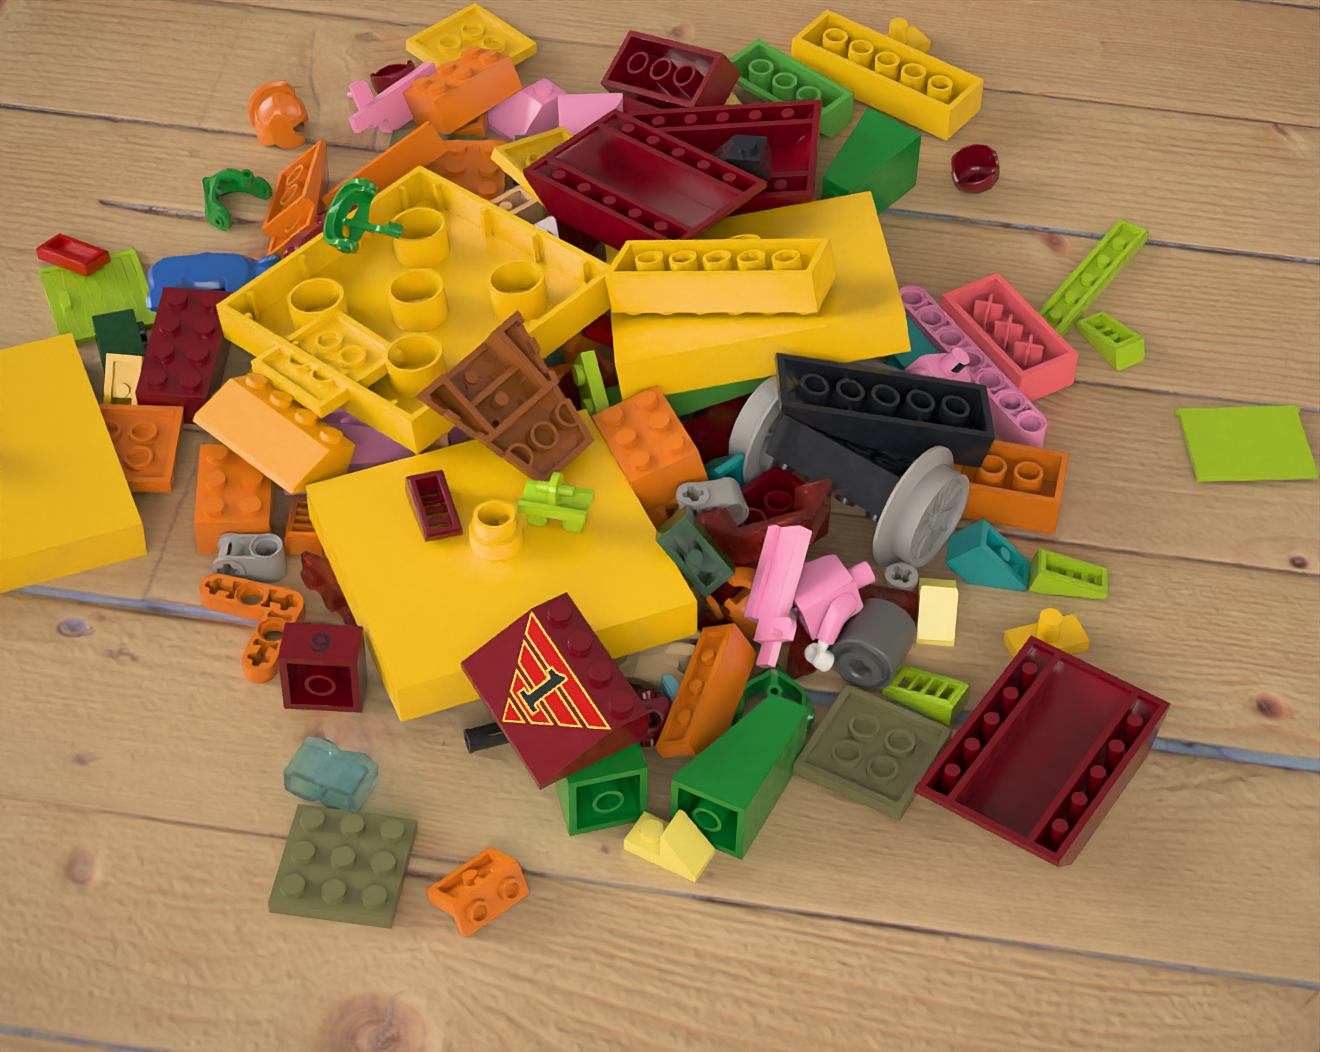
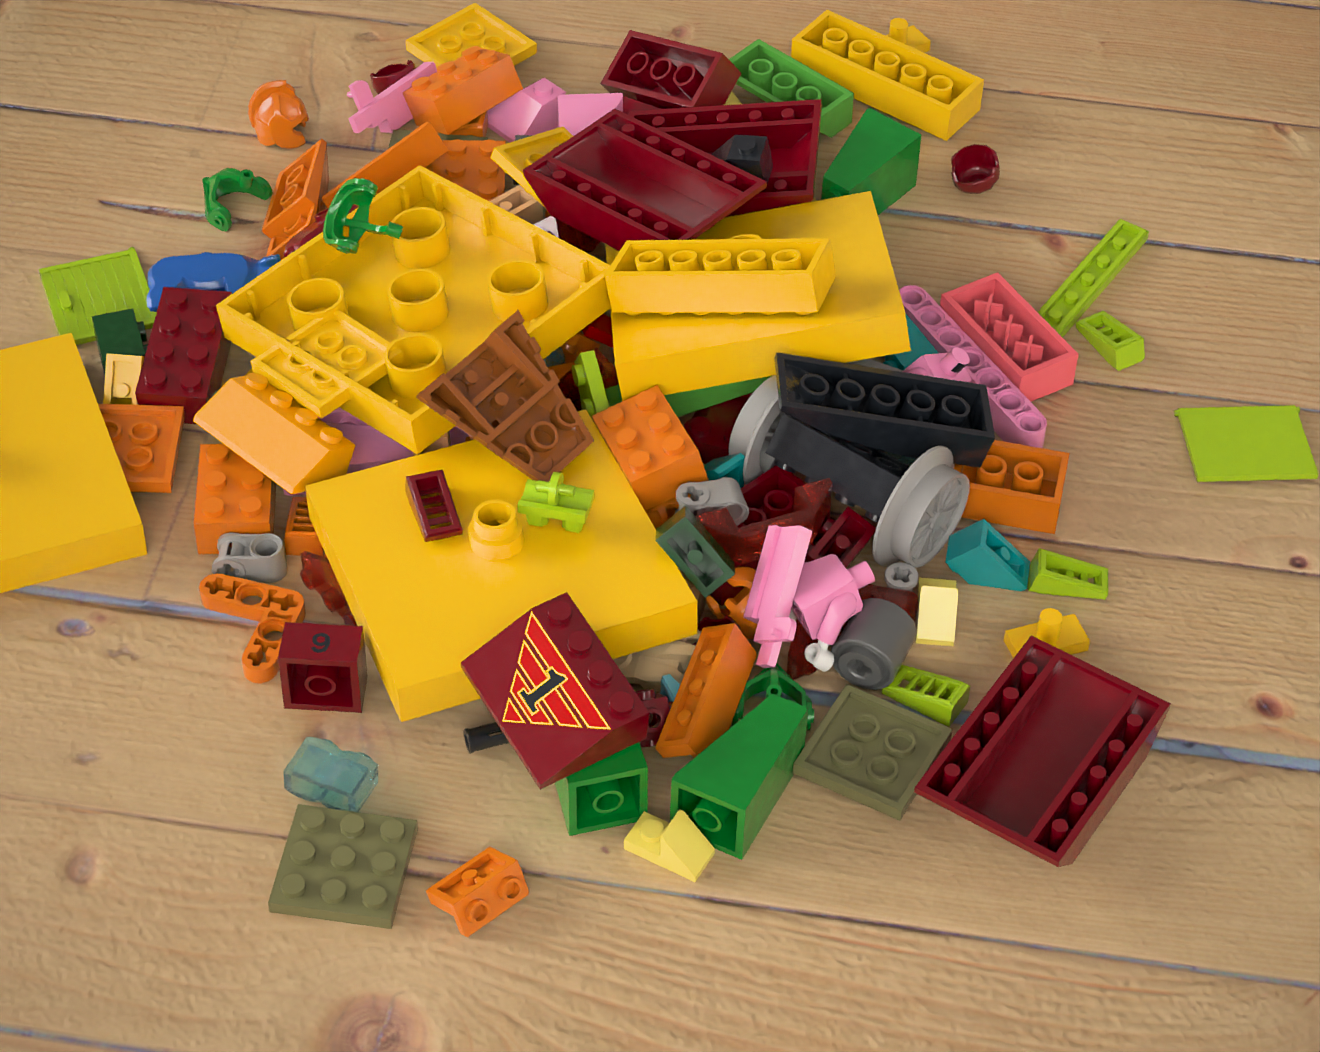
red tile [36,233,110,277] -> none
none -> dark red brick [804,506,876,569]

